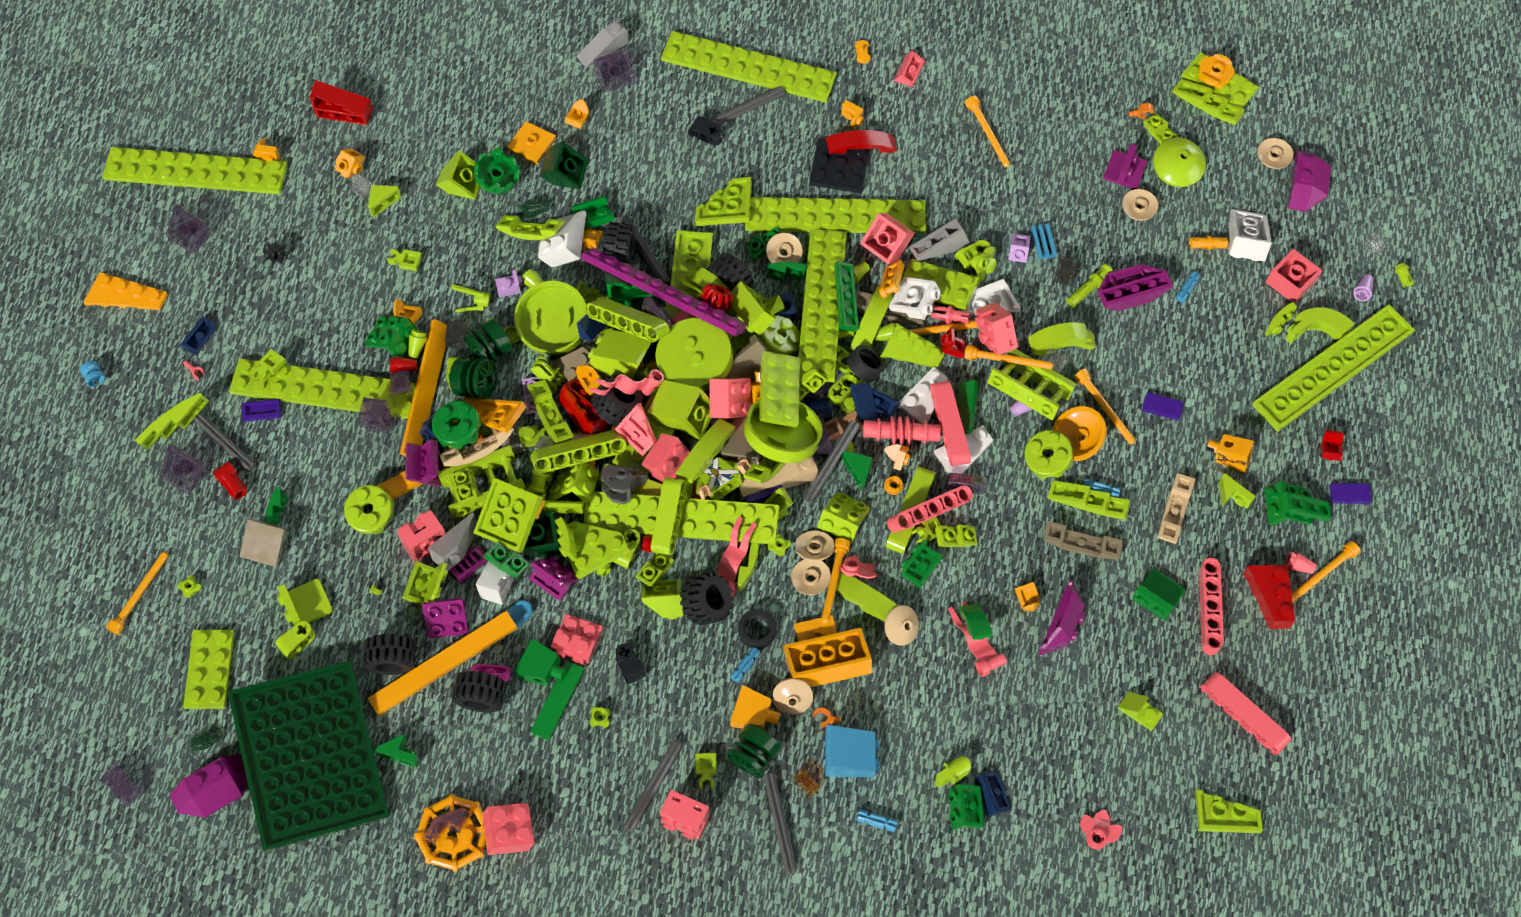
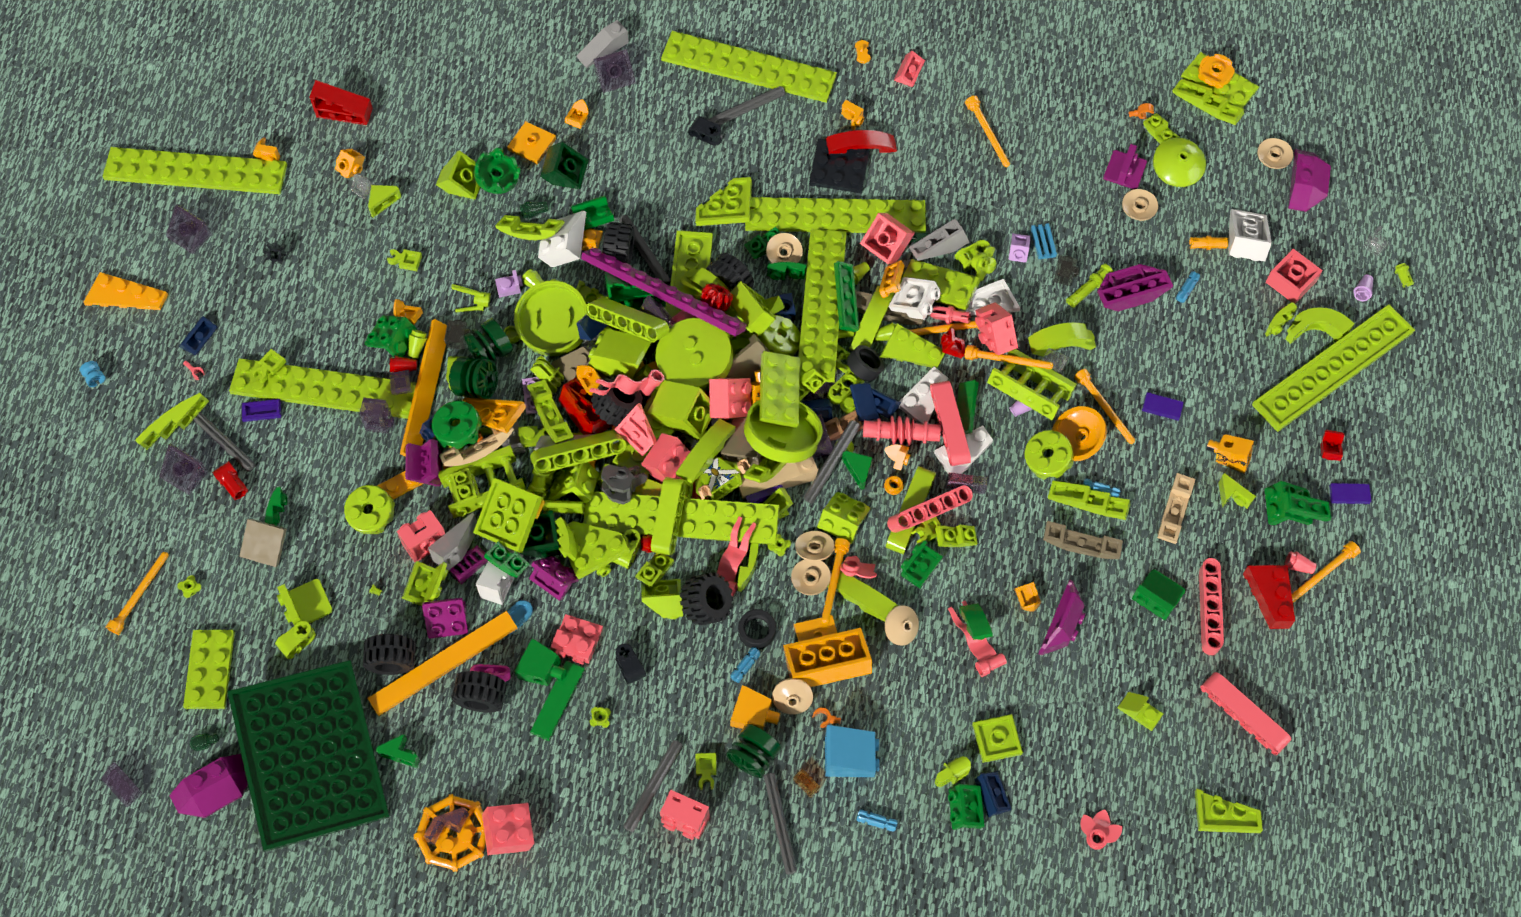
none -> lime plate [972,714,1023,763]

